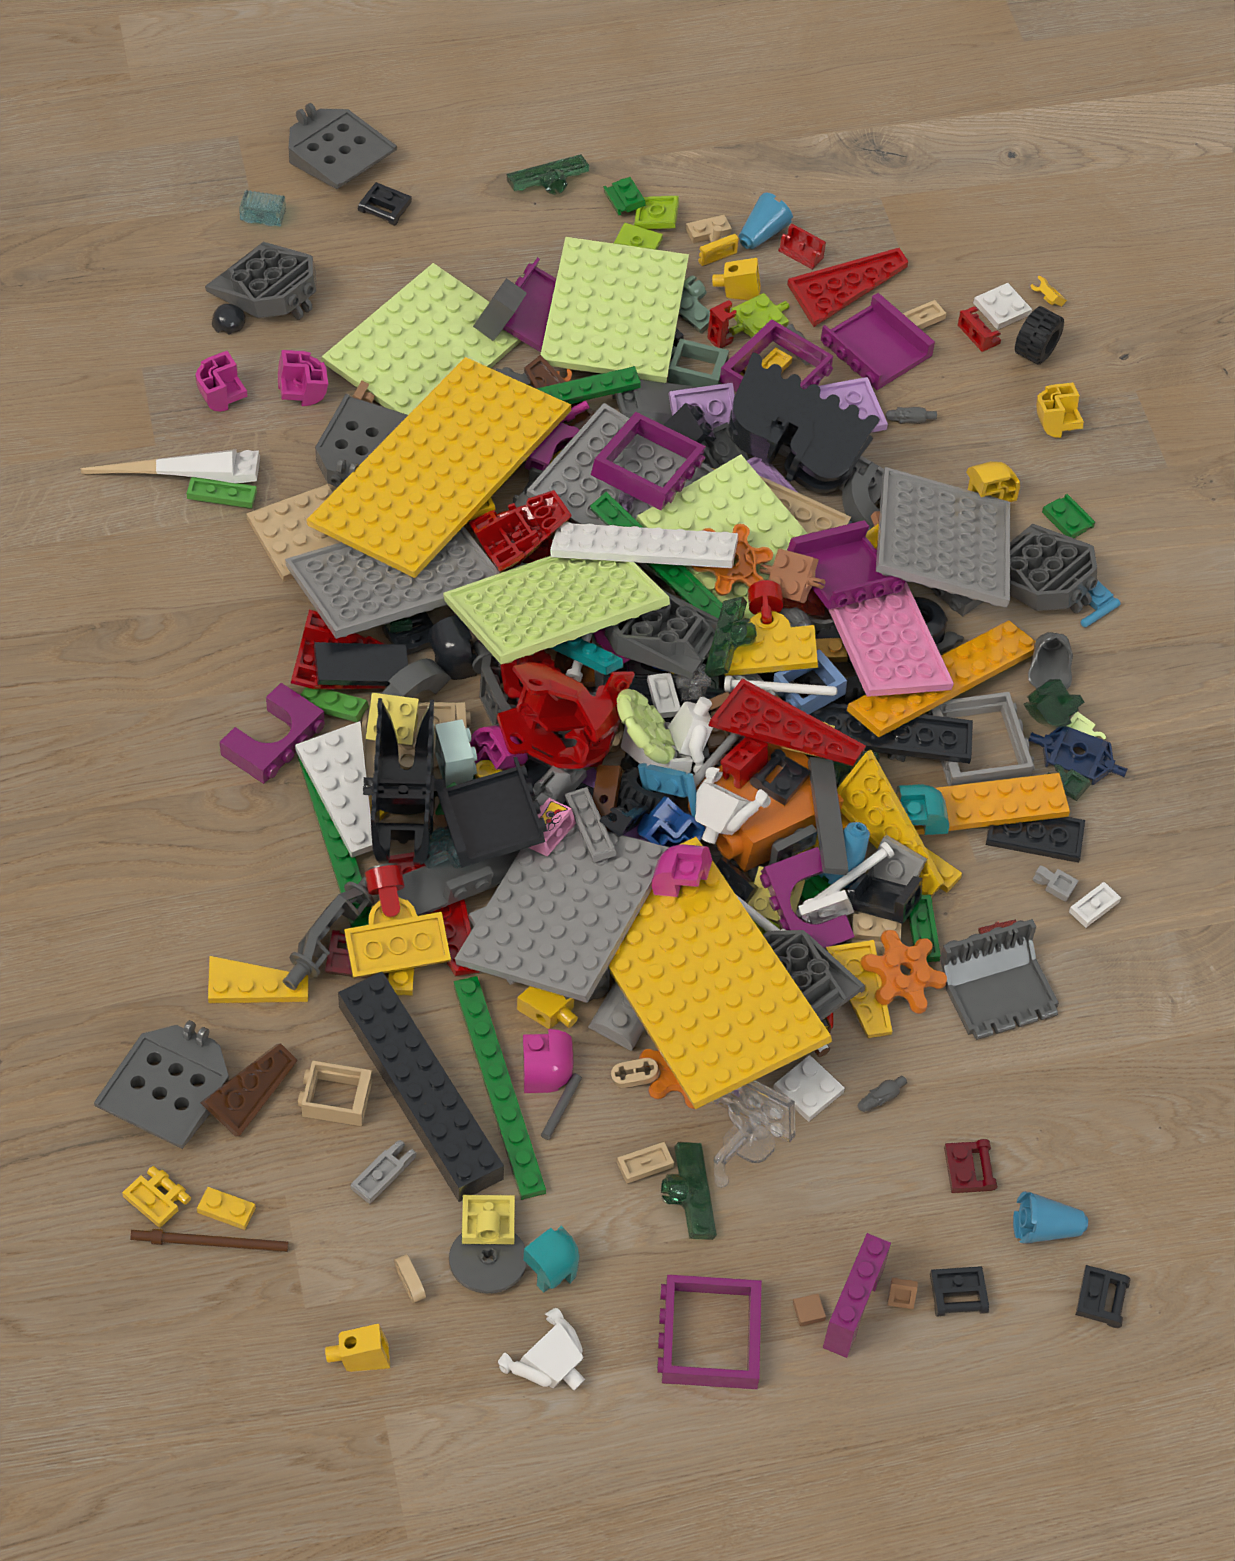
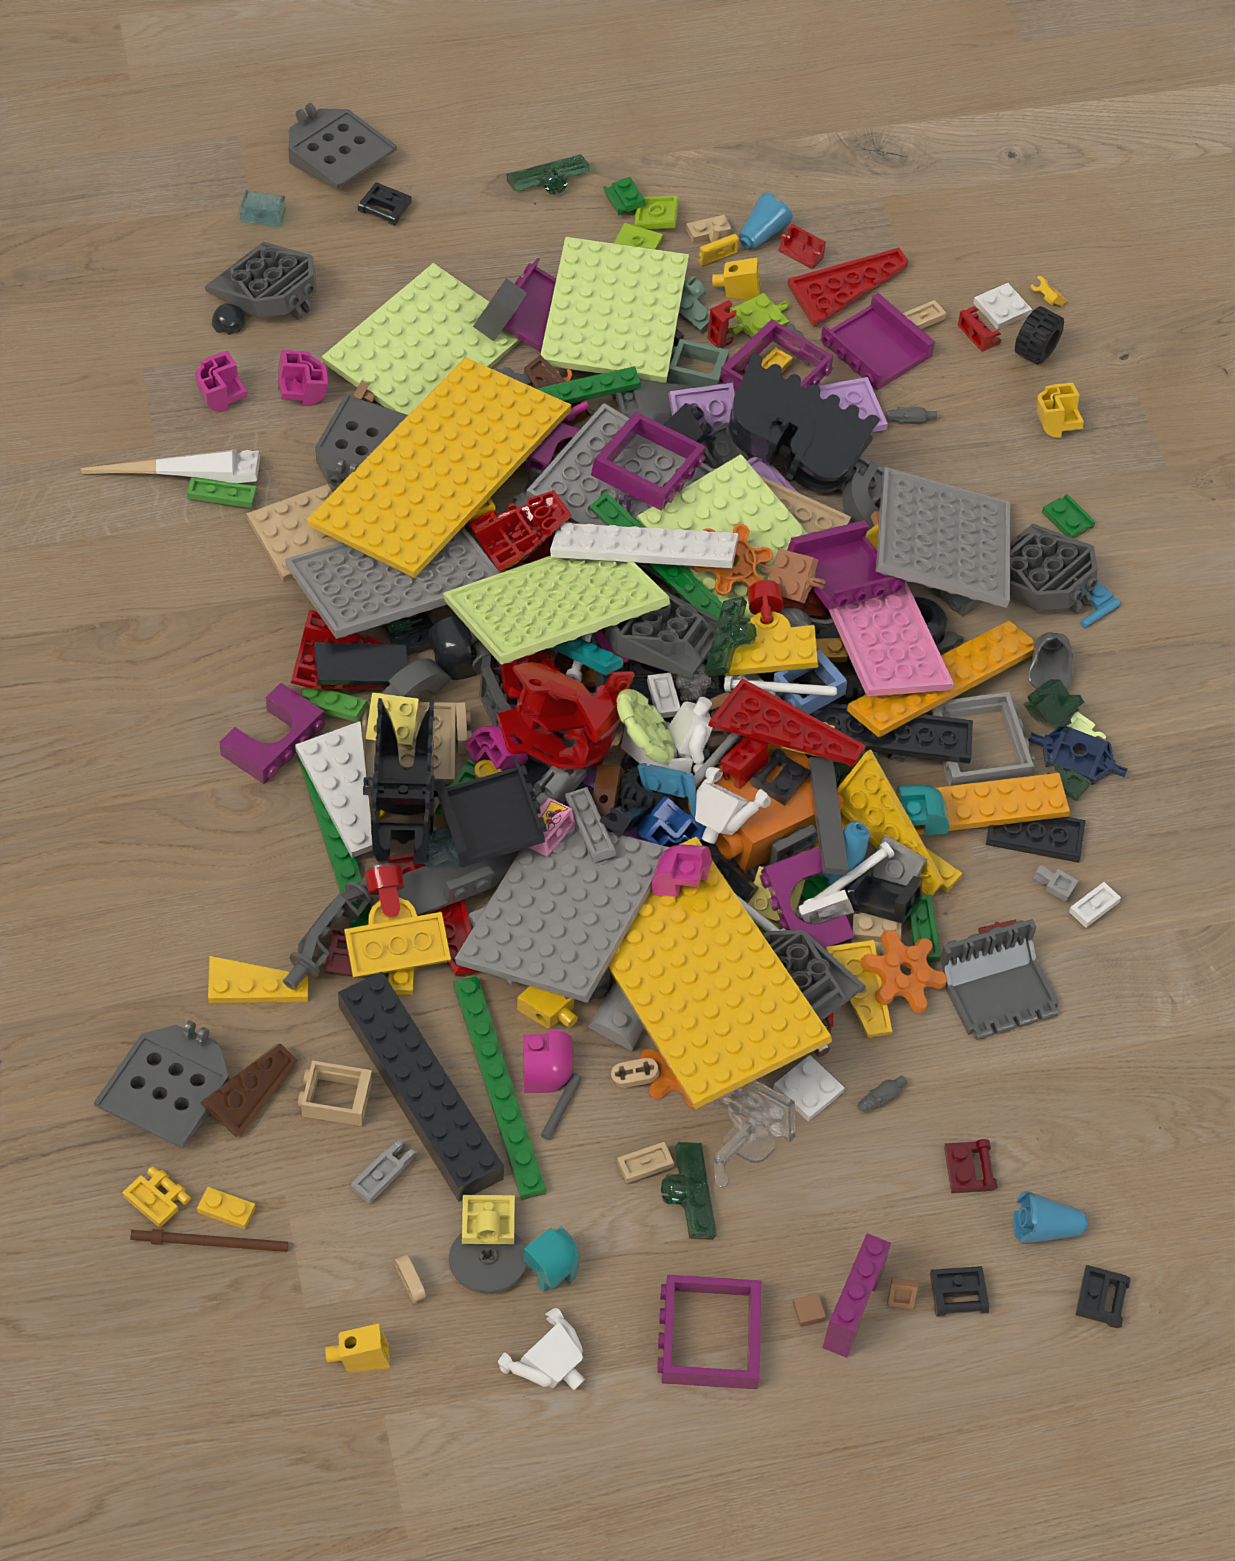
light aqua brick [434,719,477,788] -> none
yellow brick [966,461,1020,502] -> none

